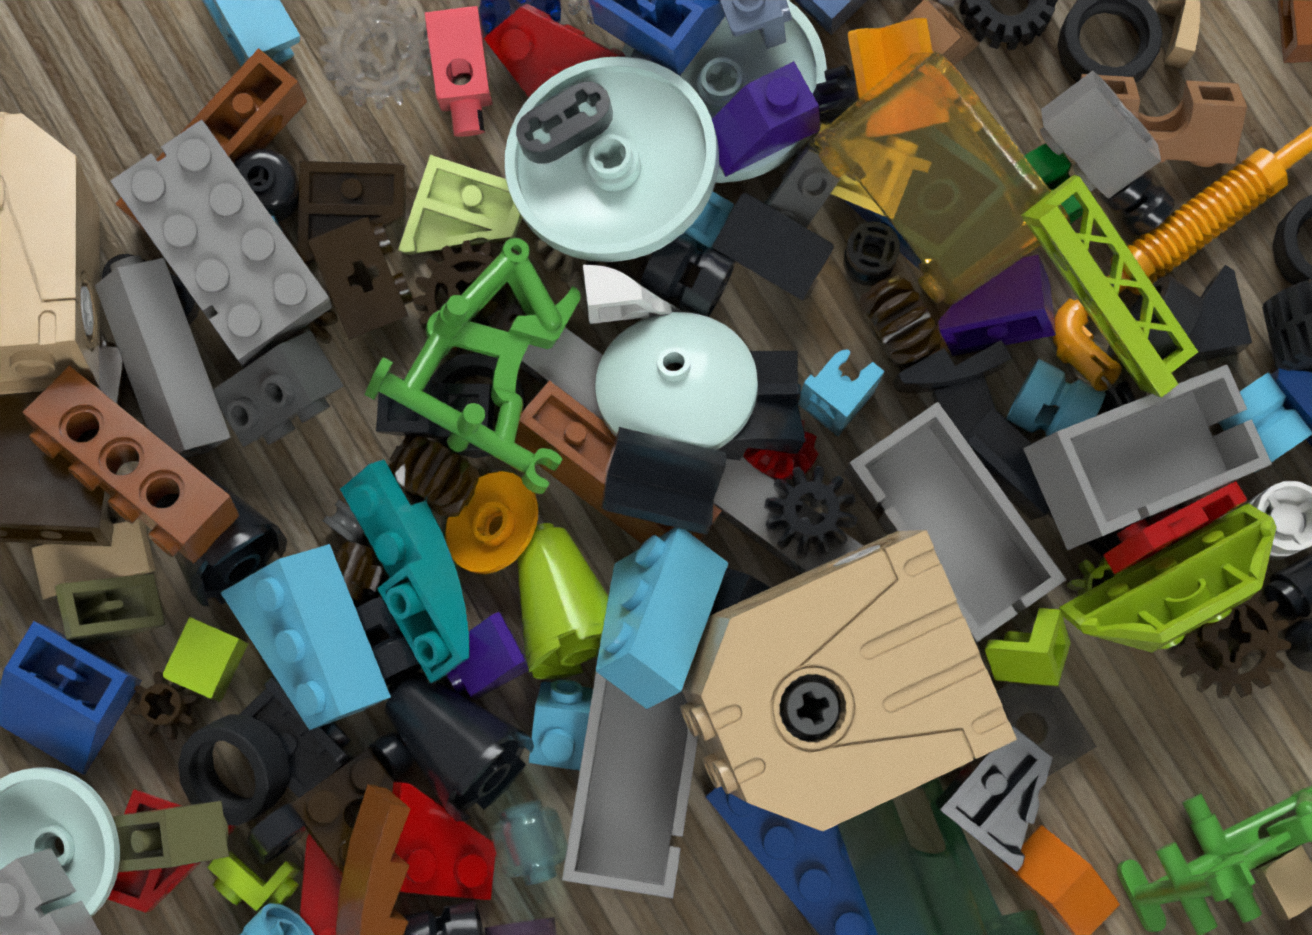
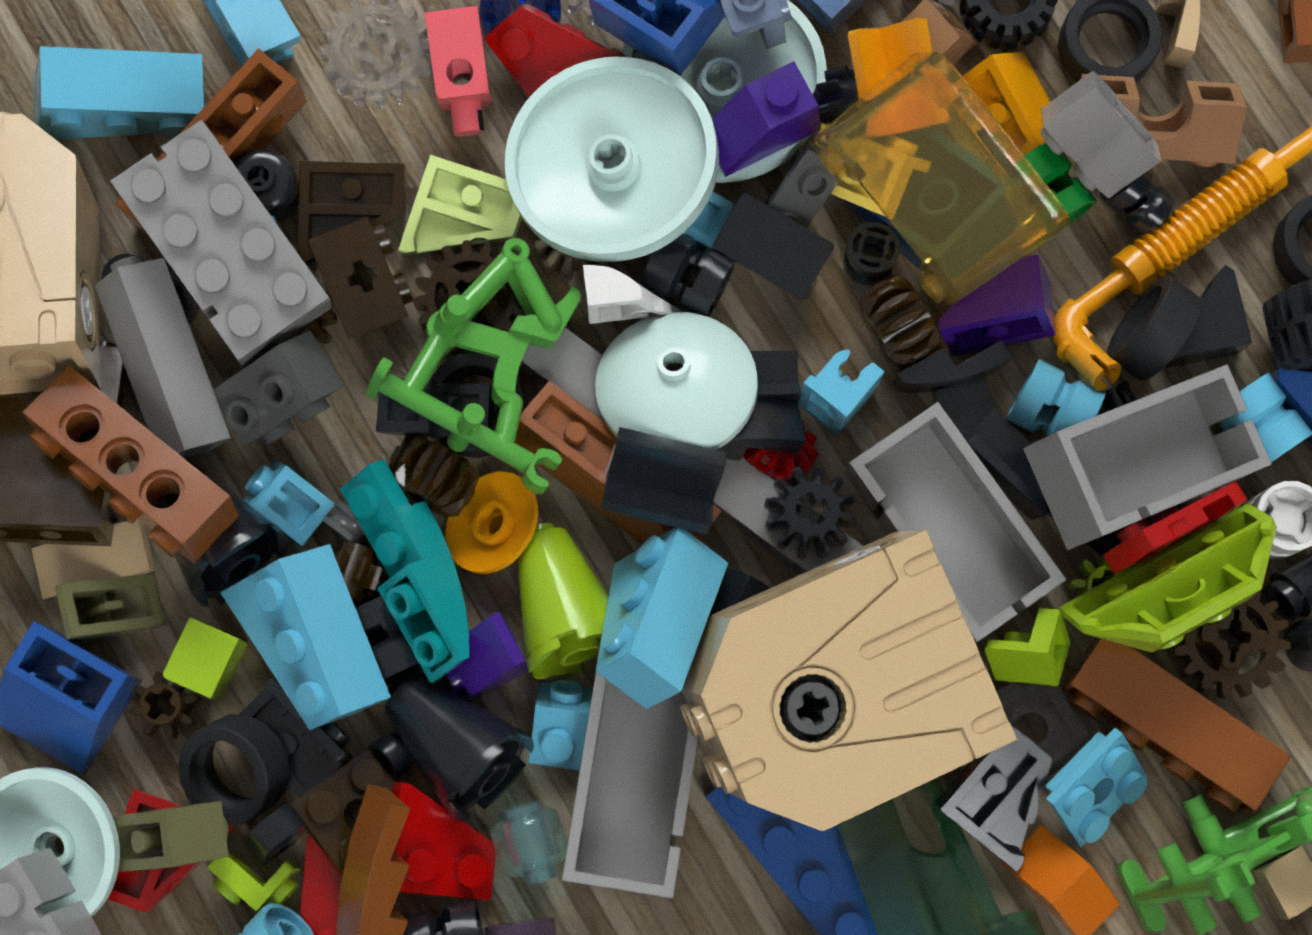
black beam [516,82,613,164] -> none
lime fence [1021,175,1198,398] -> none
none -> medium azure wedge [33,46,204,140]
none -> medium azure bracket [244,460,335,546]
none -> light orange panel [954,52,1051,172]
none -> medium azure piece [1045,728,1148,847]
none -> dark orange brick [1061,637,1292,814]

